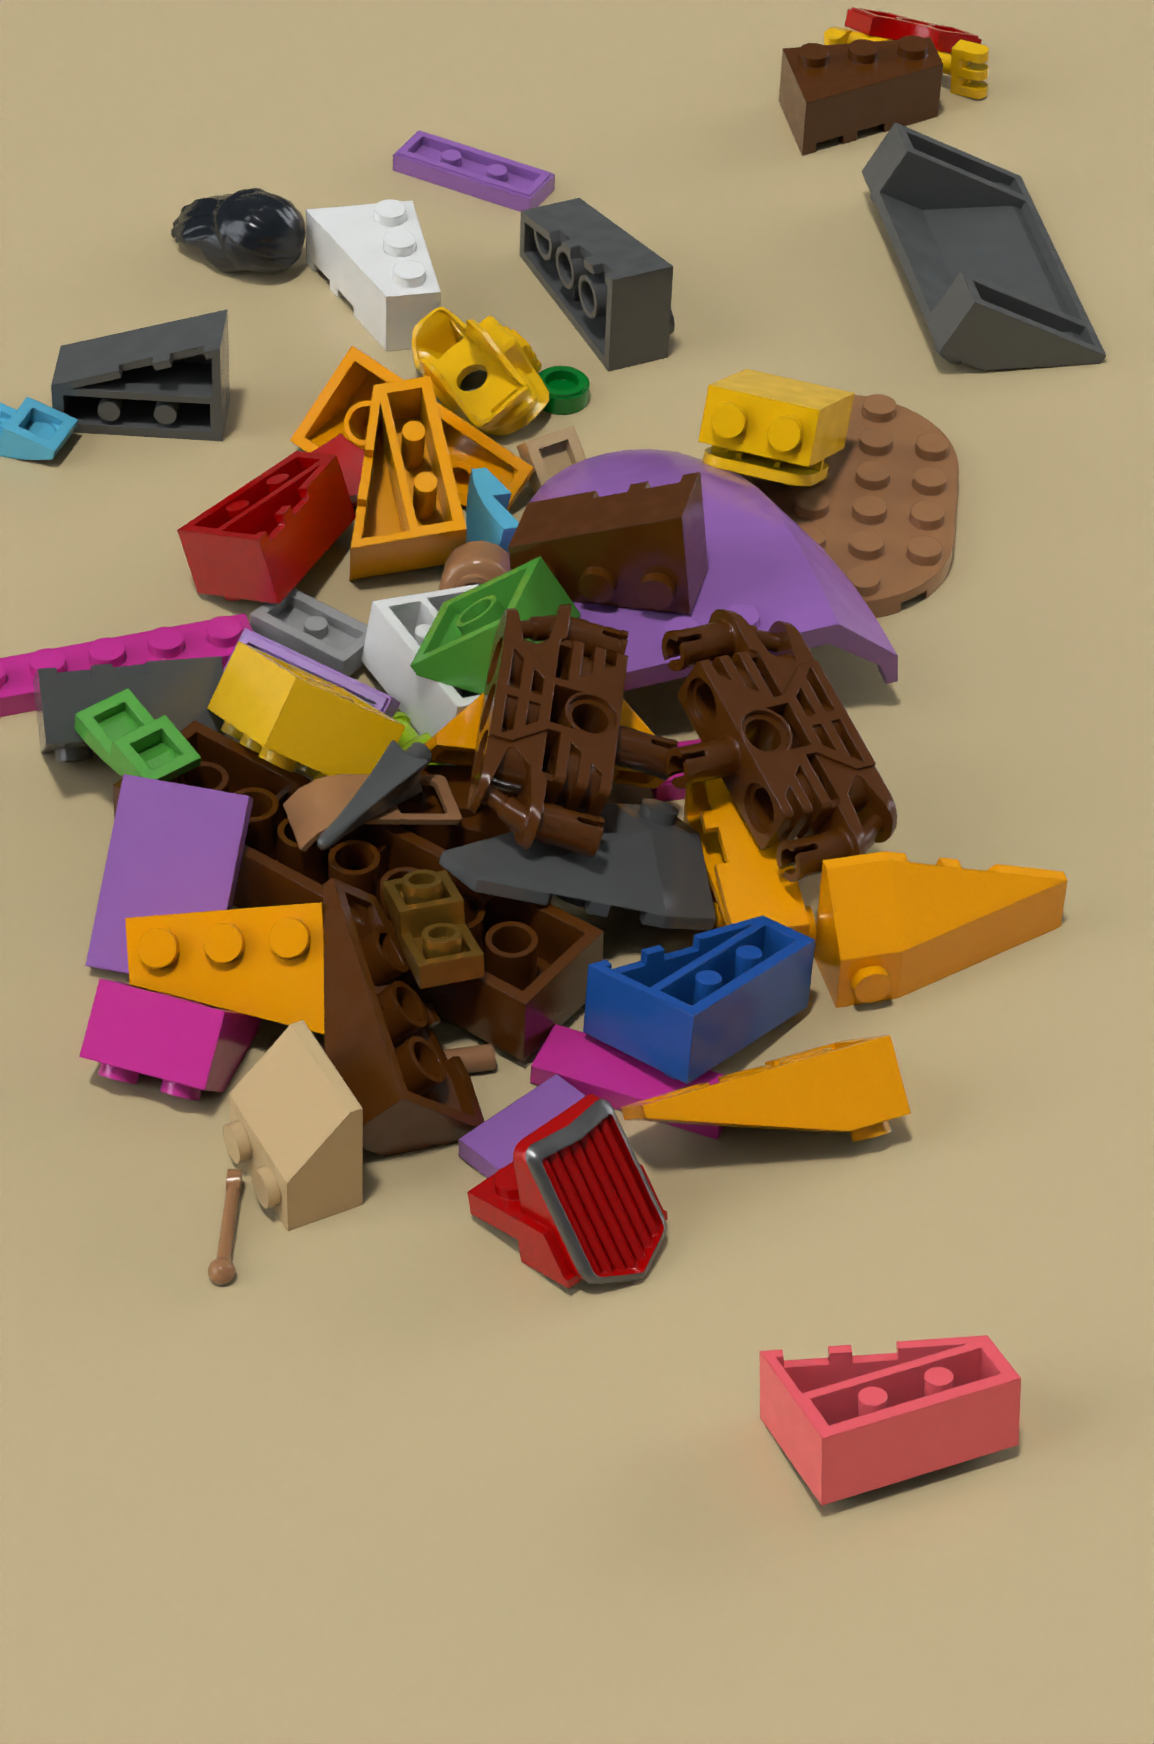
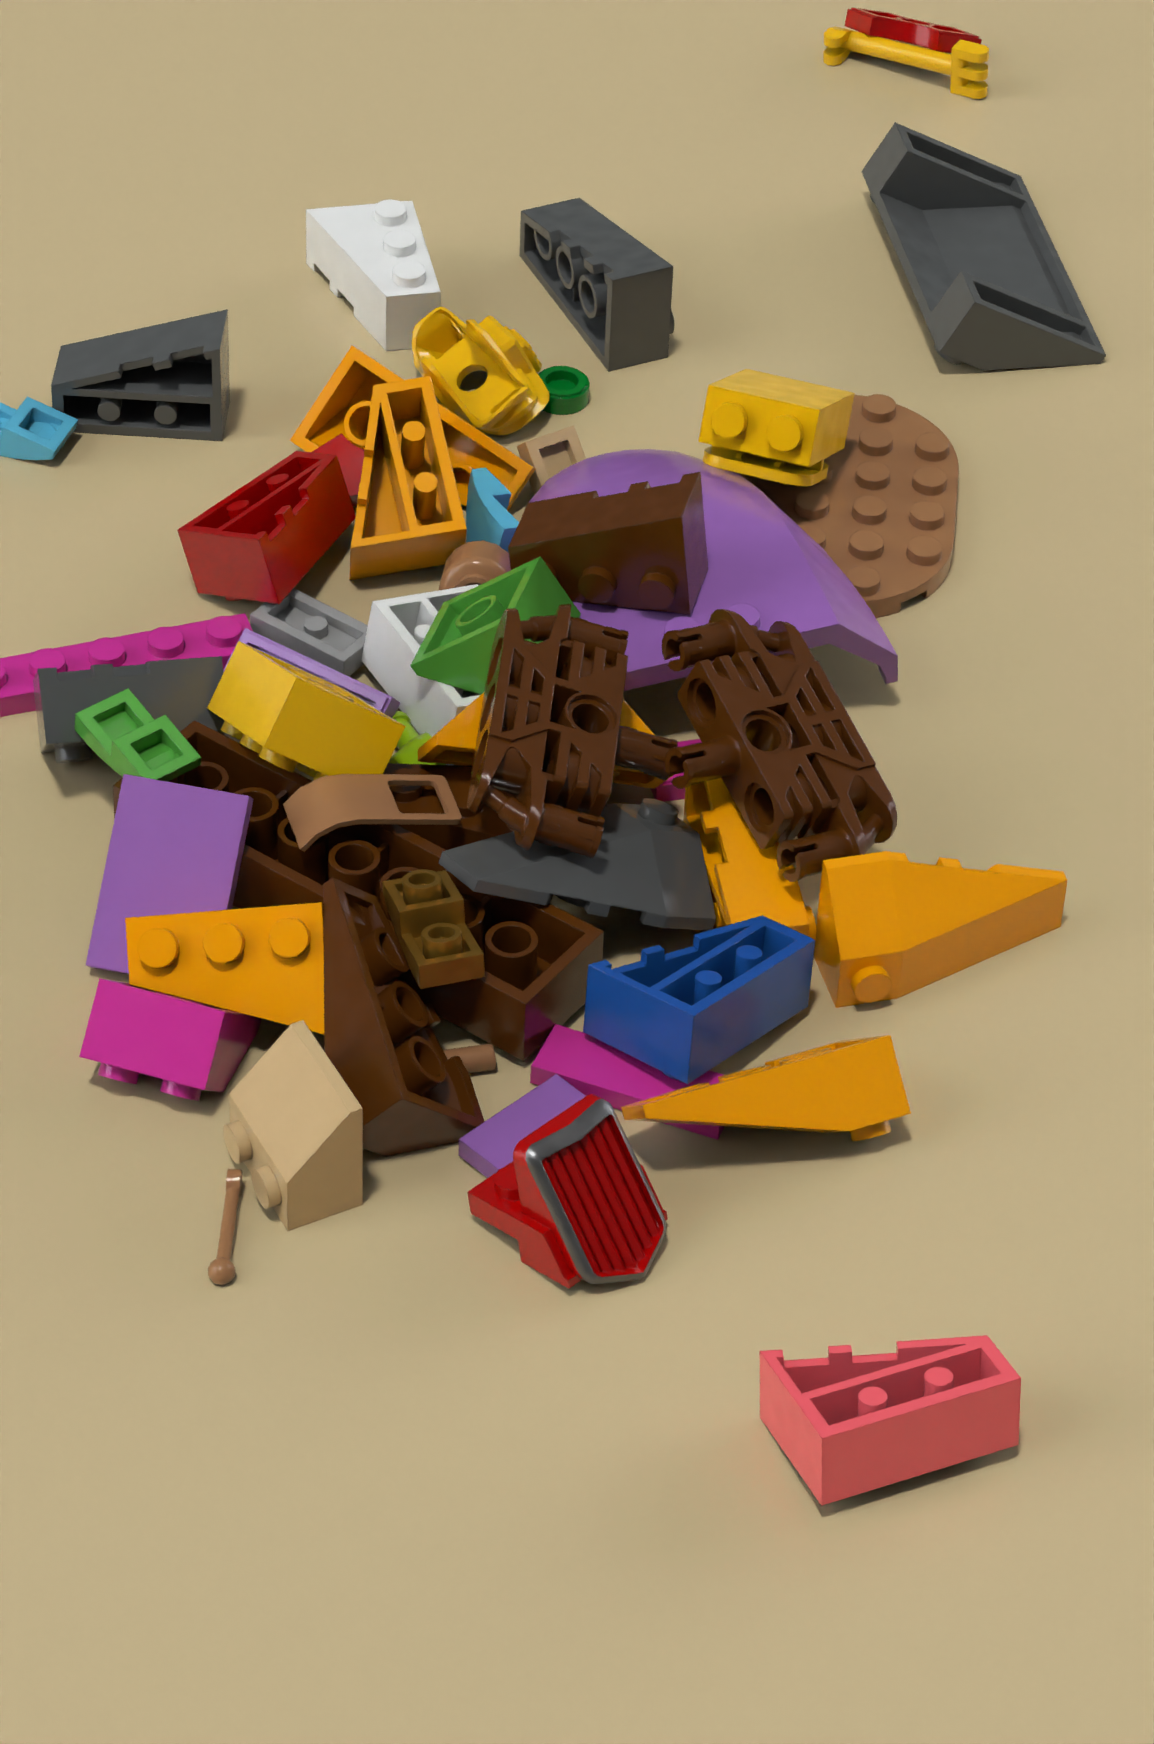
black hair [171,188,306,274] -> none
dark grey piece [317,740,432,850] -> none
medium lavender tile [393,130,555,212] -> none
reddish brown wedge [779,35,943,156] -> none

